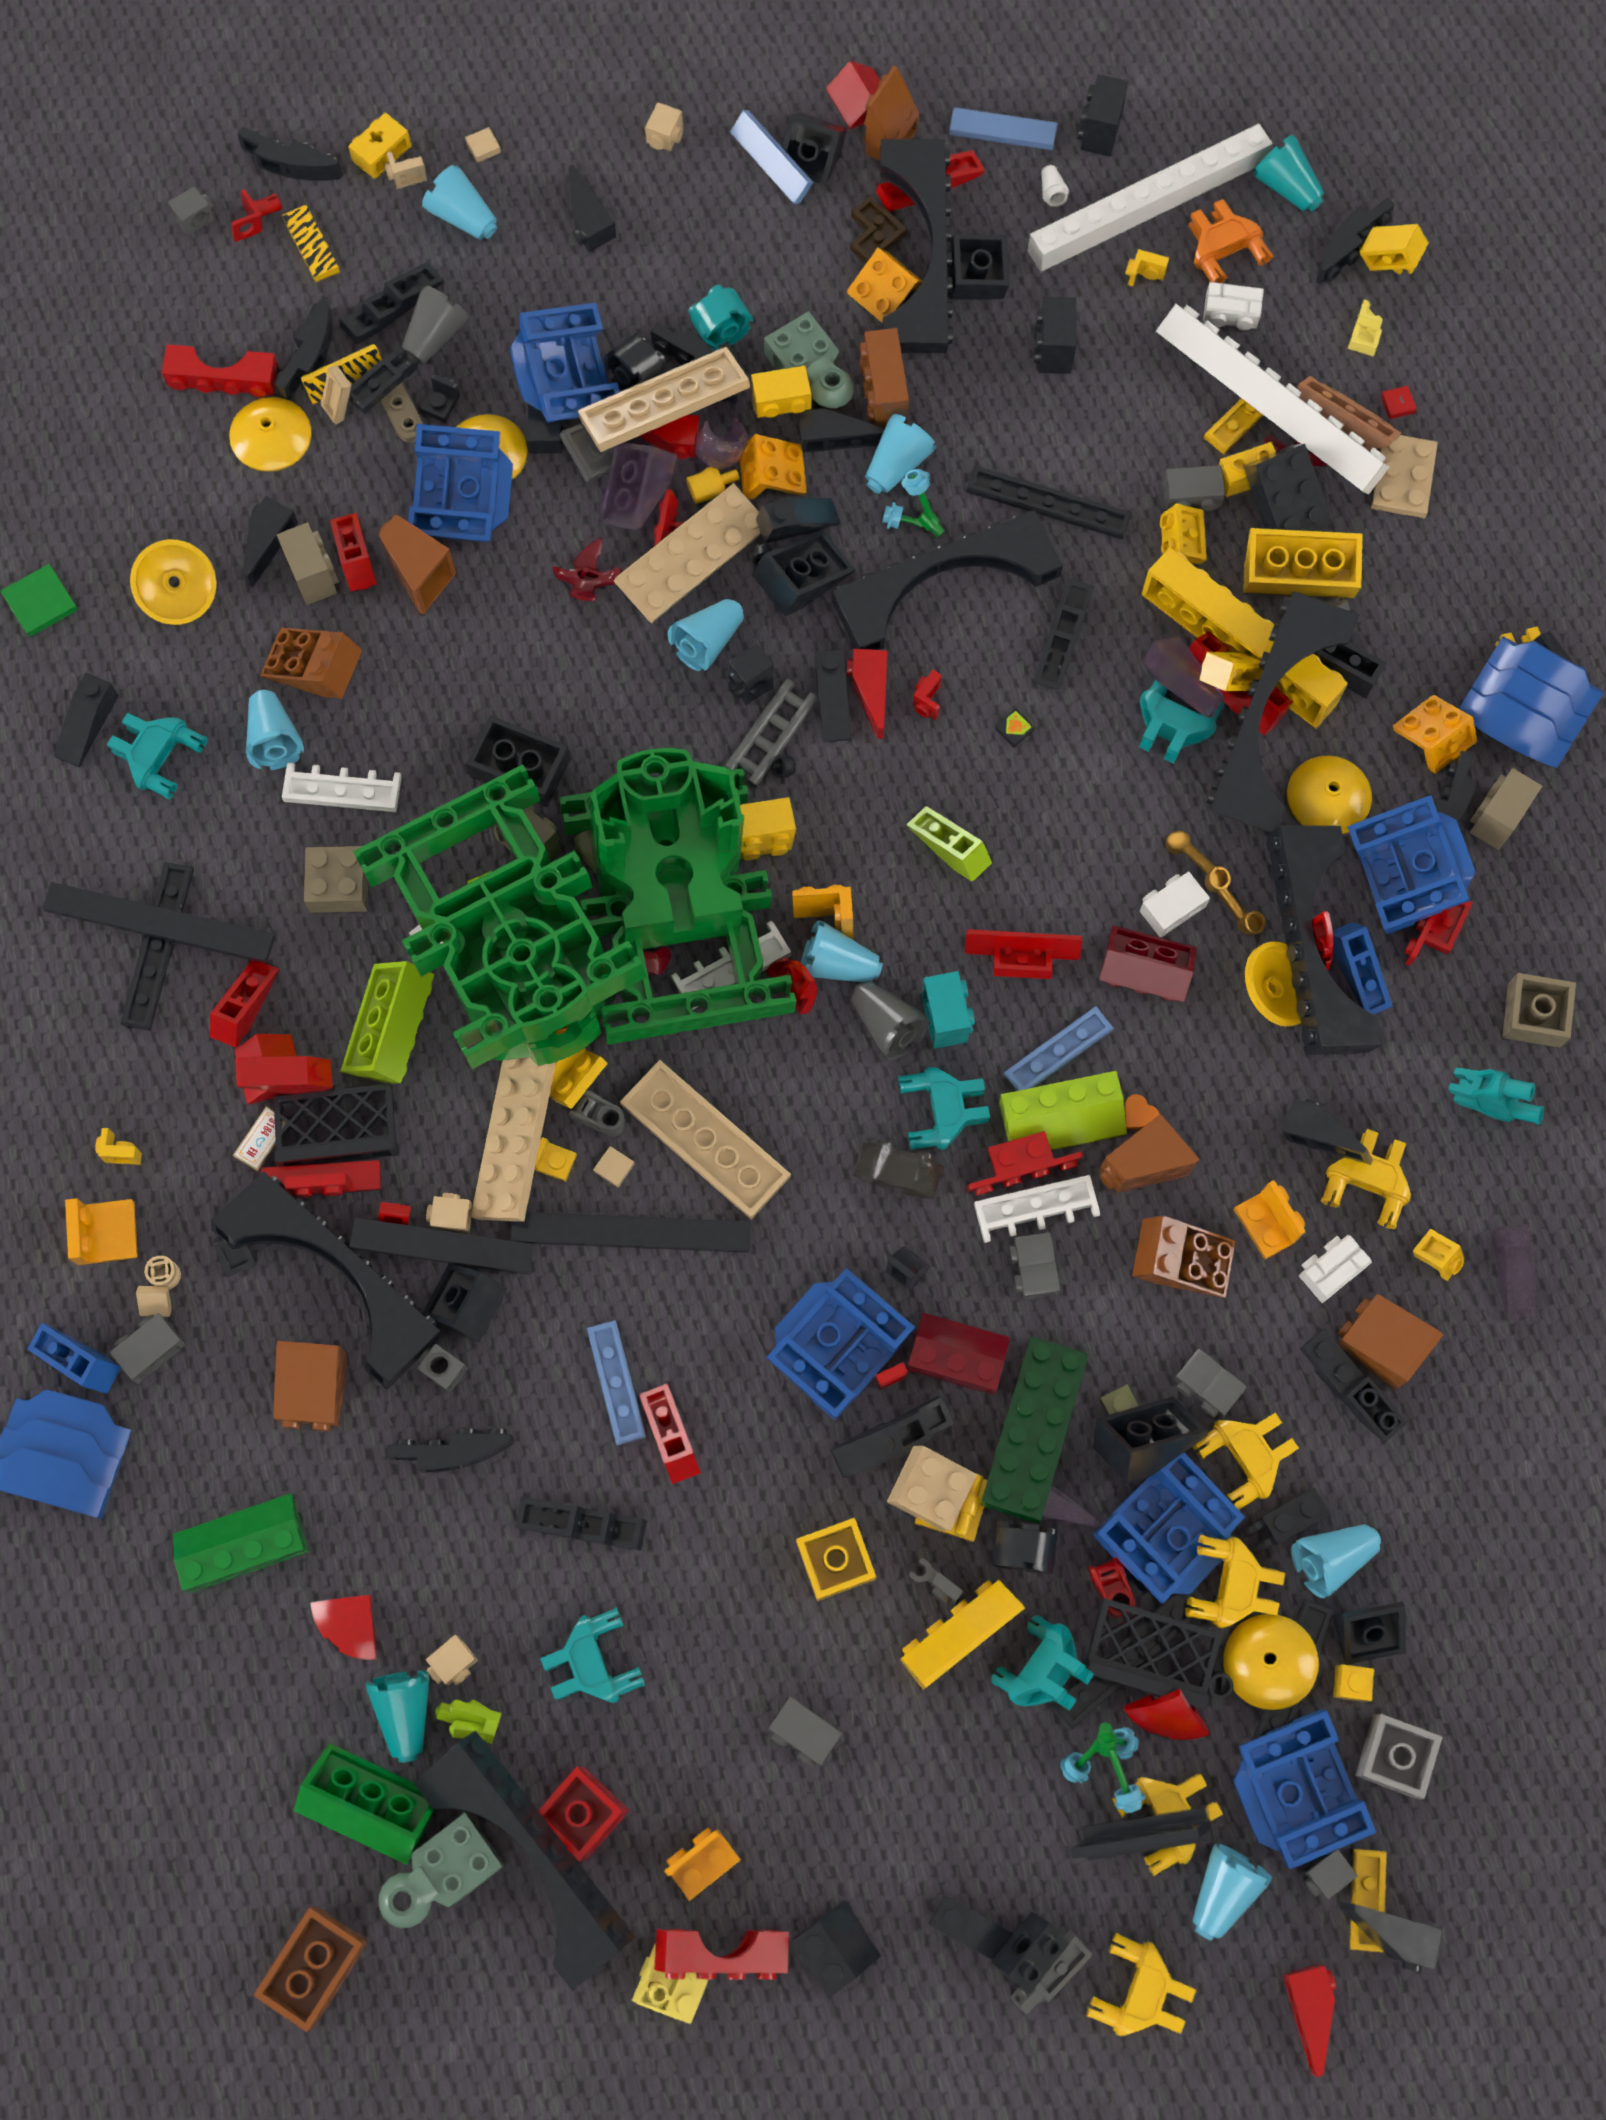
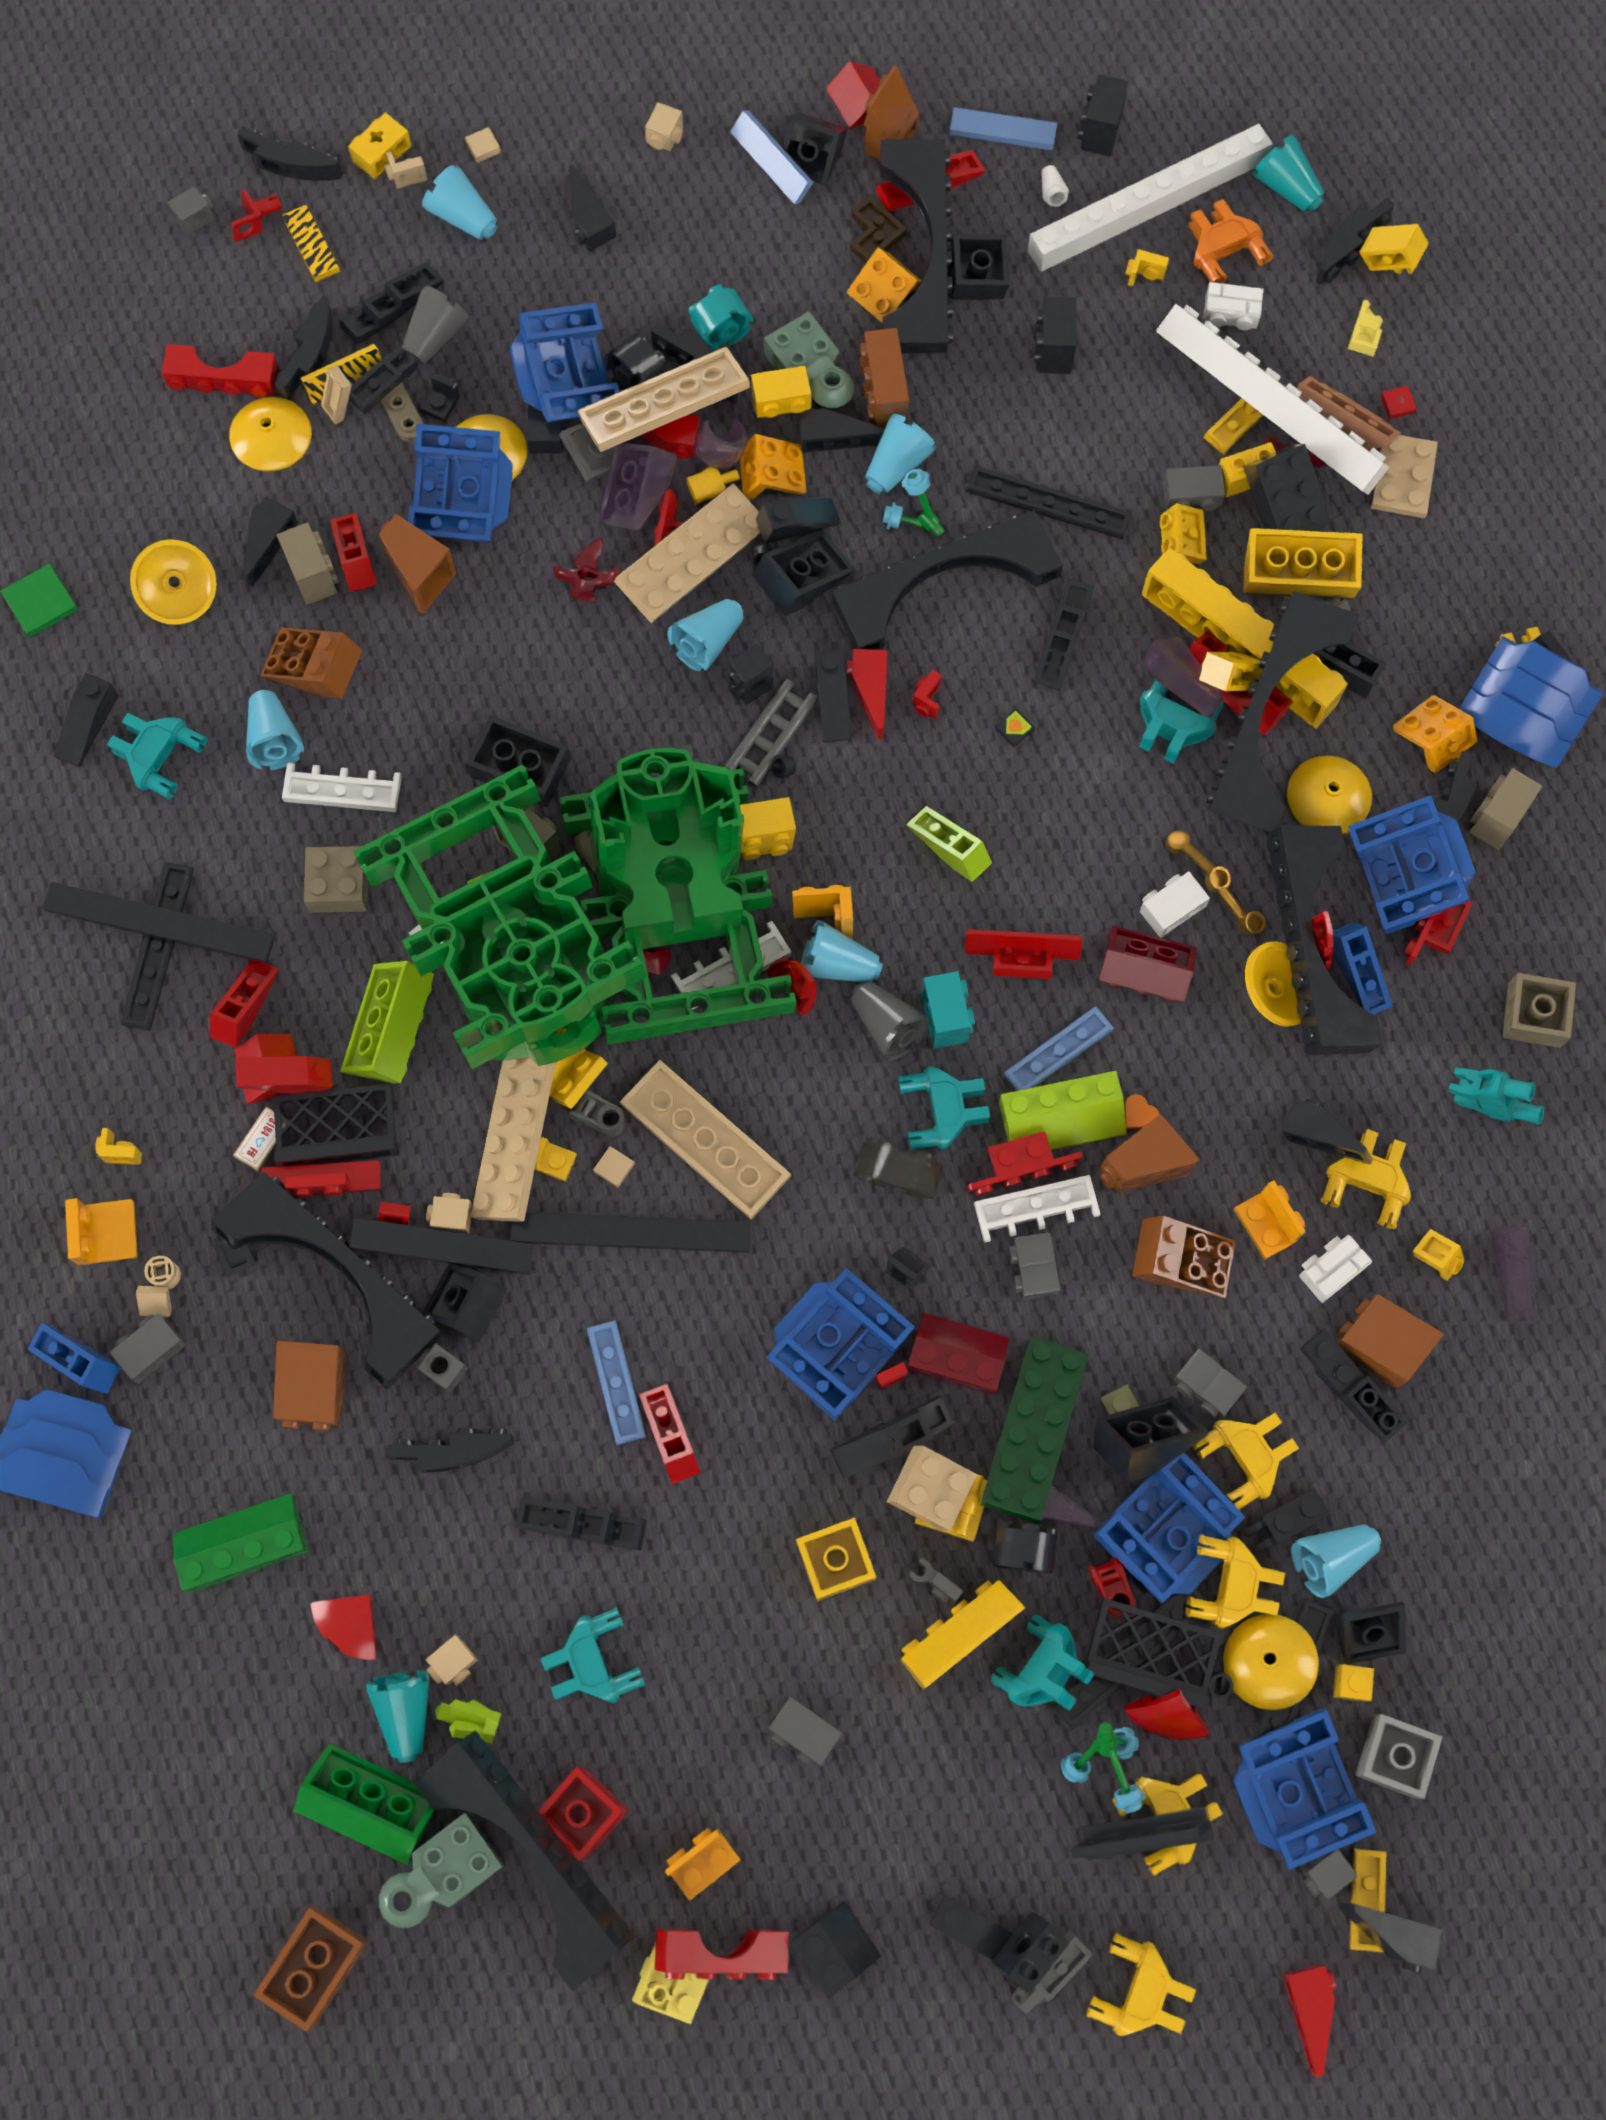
medium azure cone [1192,1844,1272,1940] -> none

